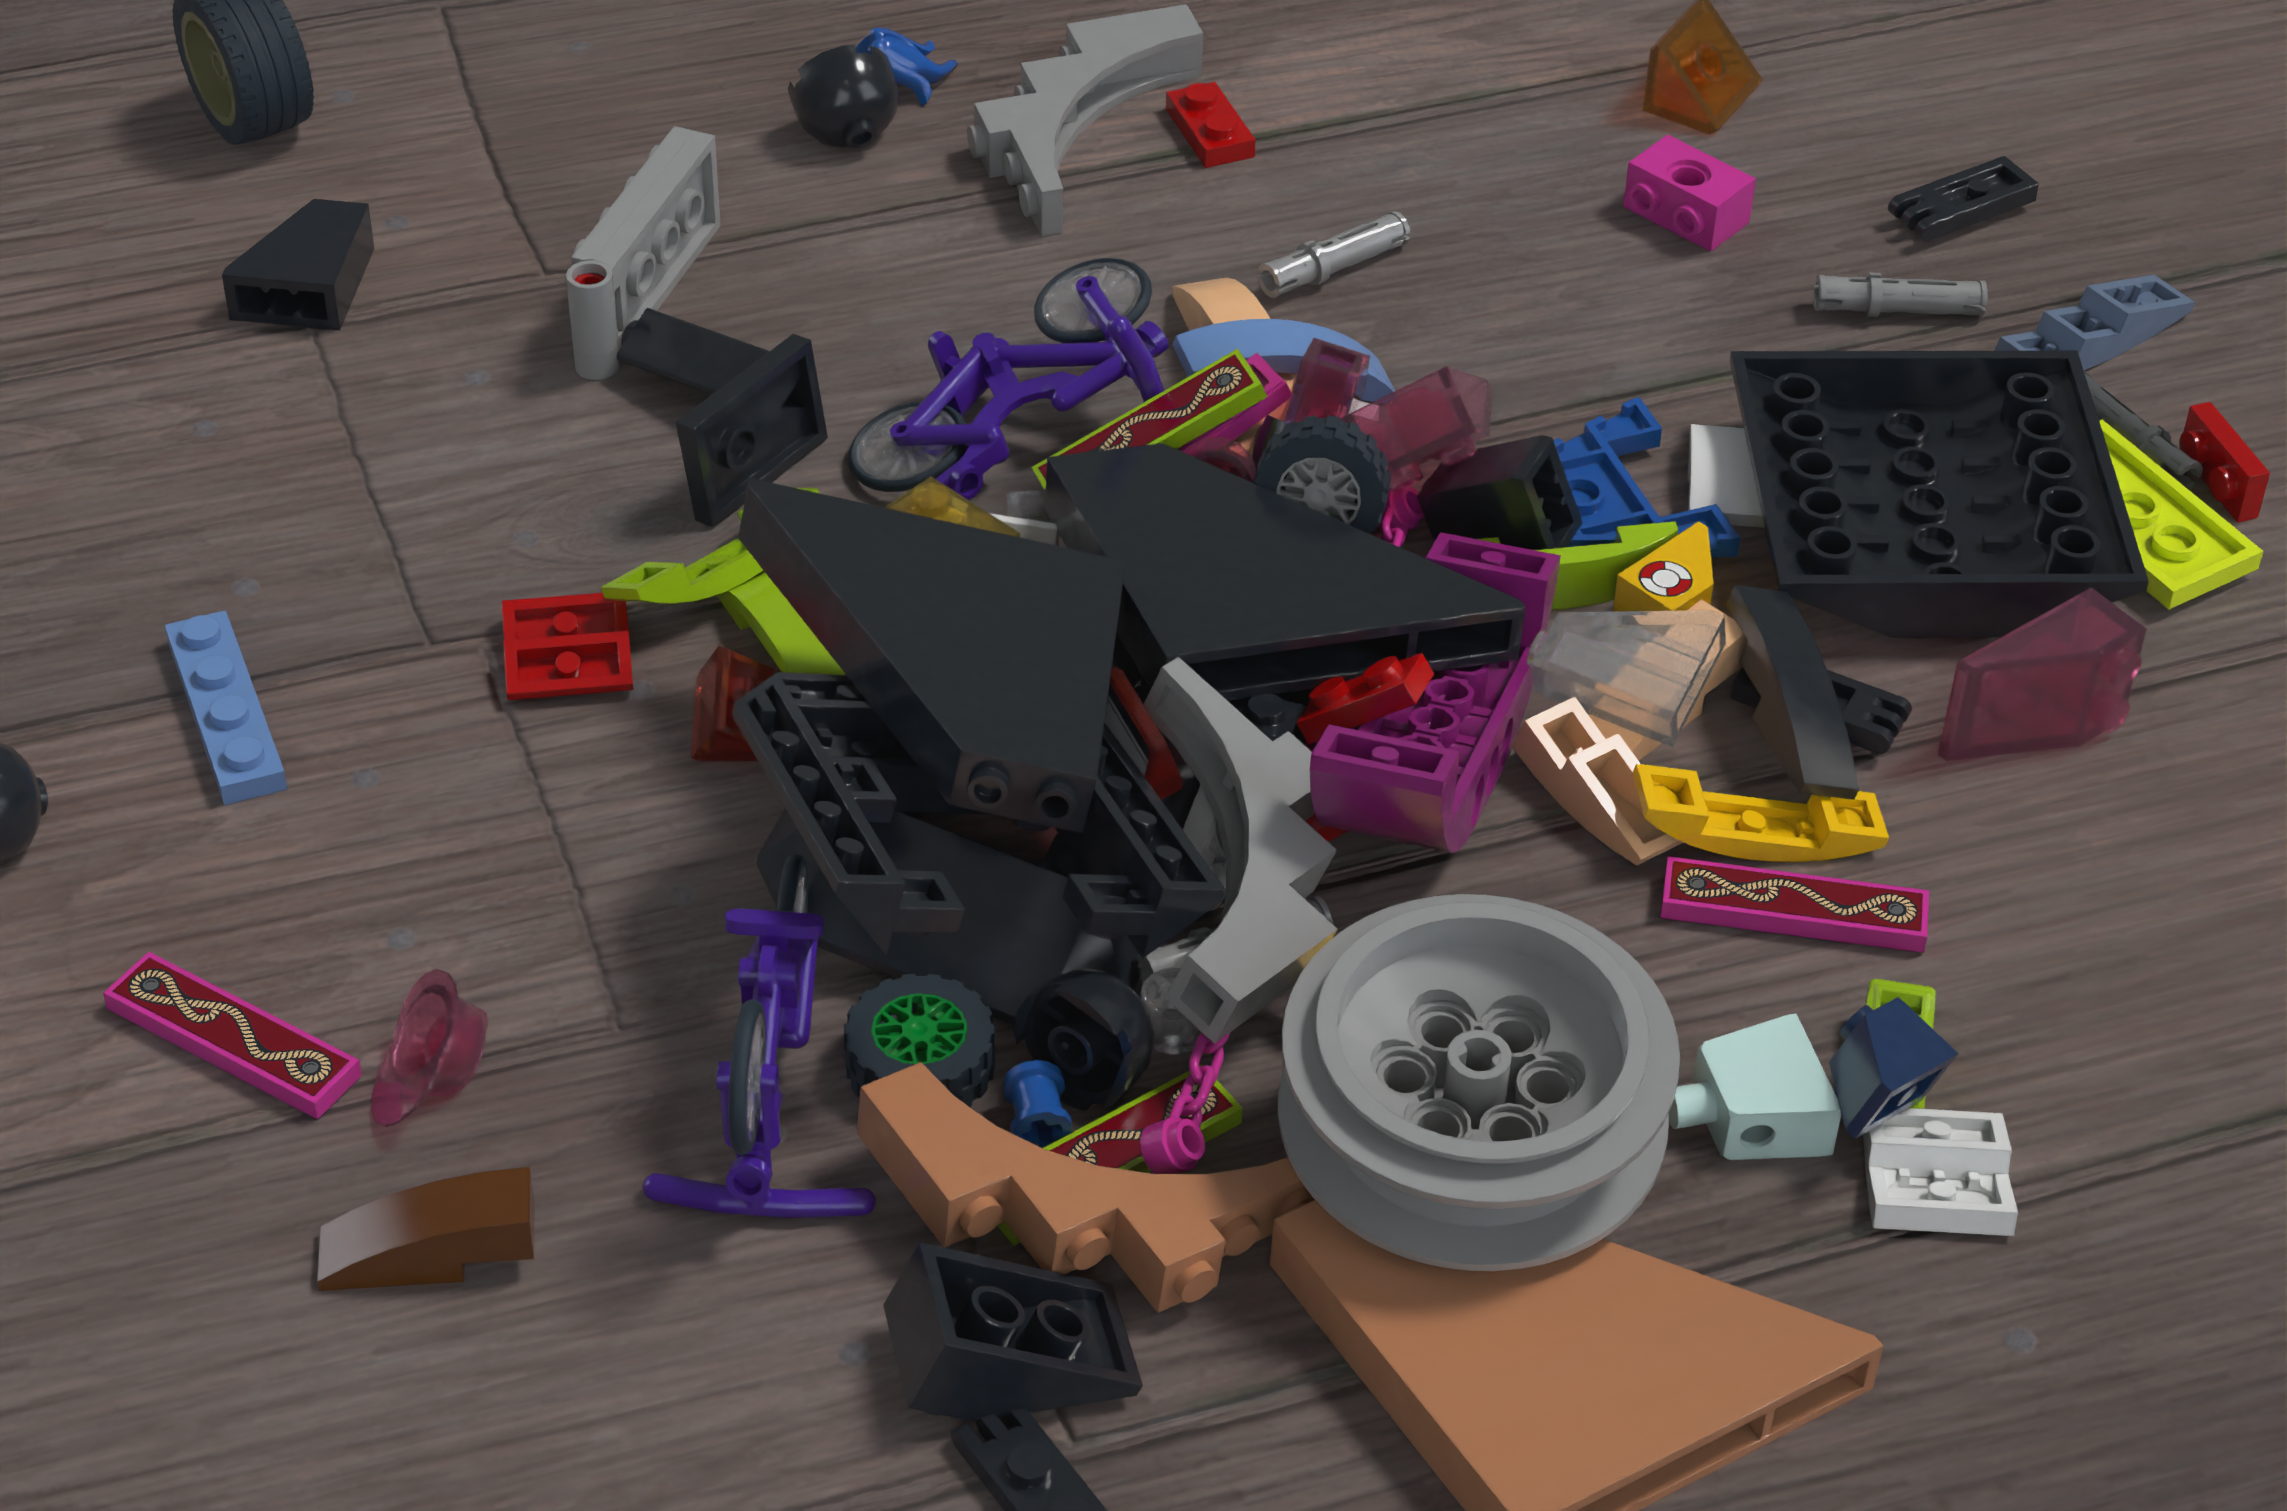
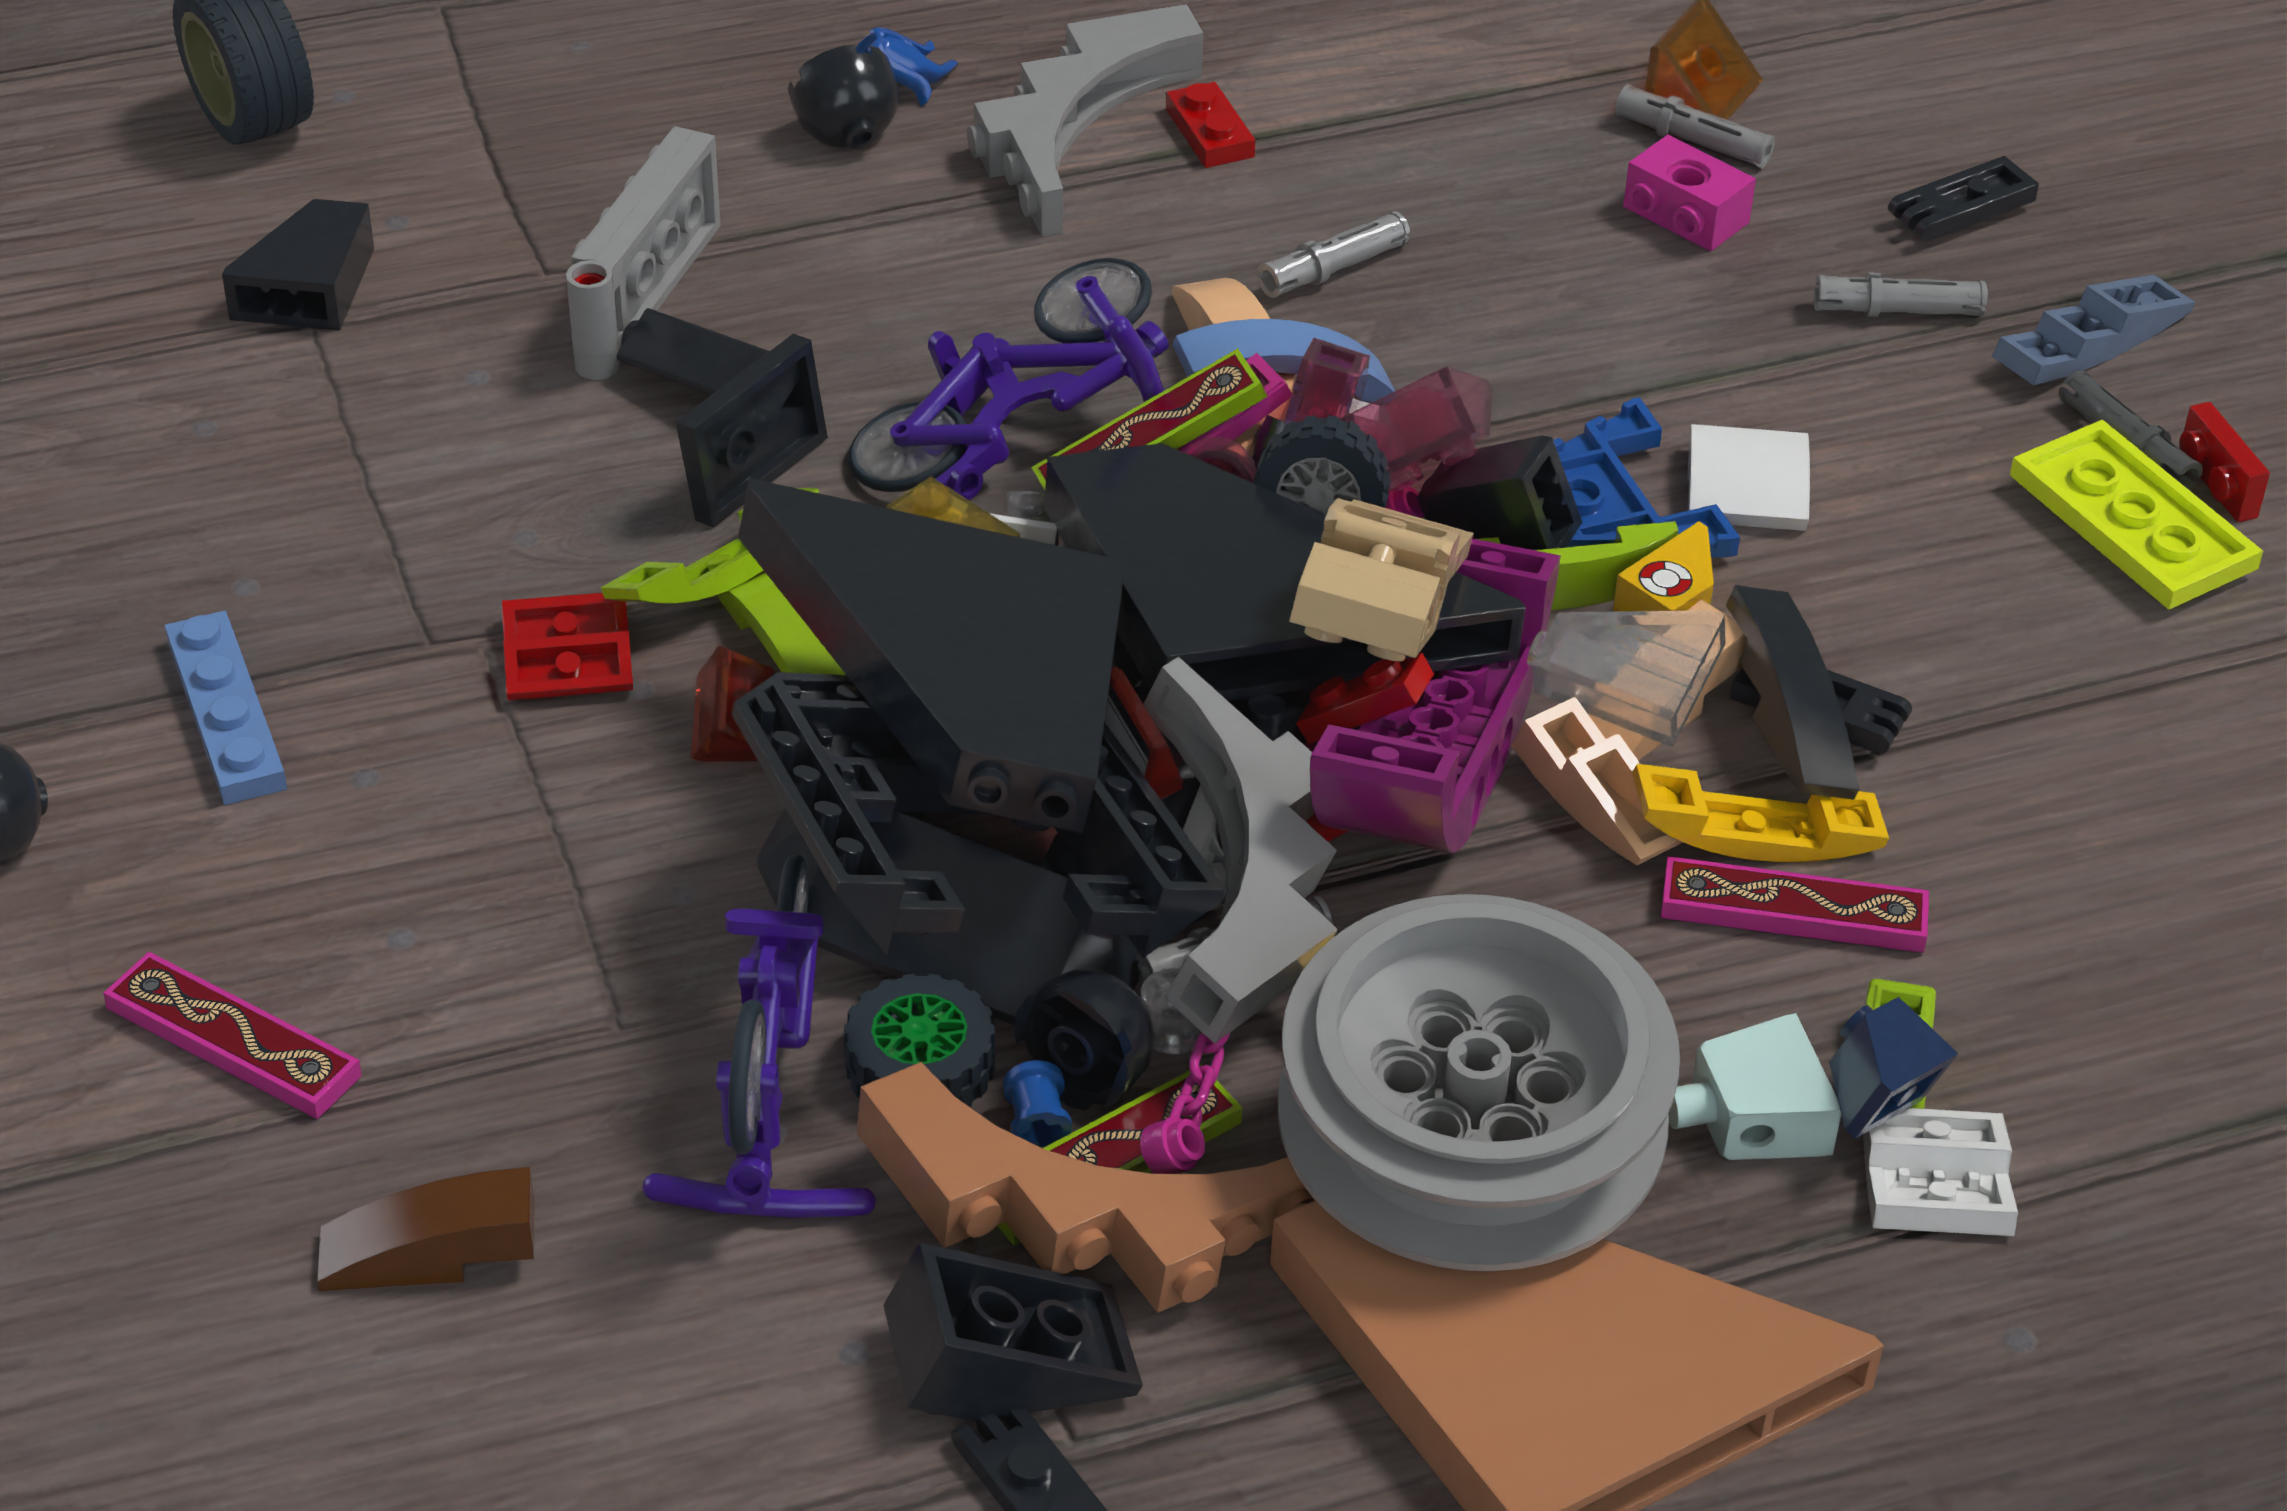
clear pink piece [371,969,488,1127] -> none
black slope [1730,350,2149,638] -> none
clear pink slope [1938,588,2147,761] -> none
none -> tan piece [1289,498,1474,661]
none -> light grey pin [1615,84,1775,169]

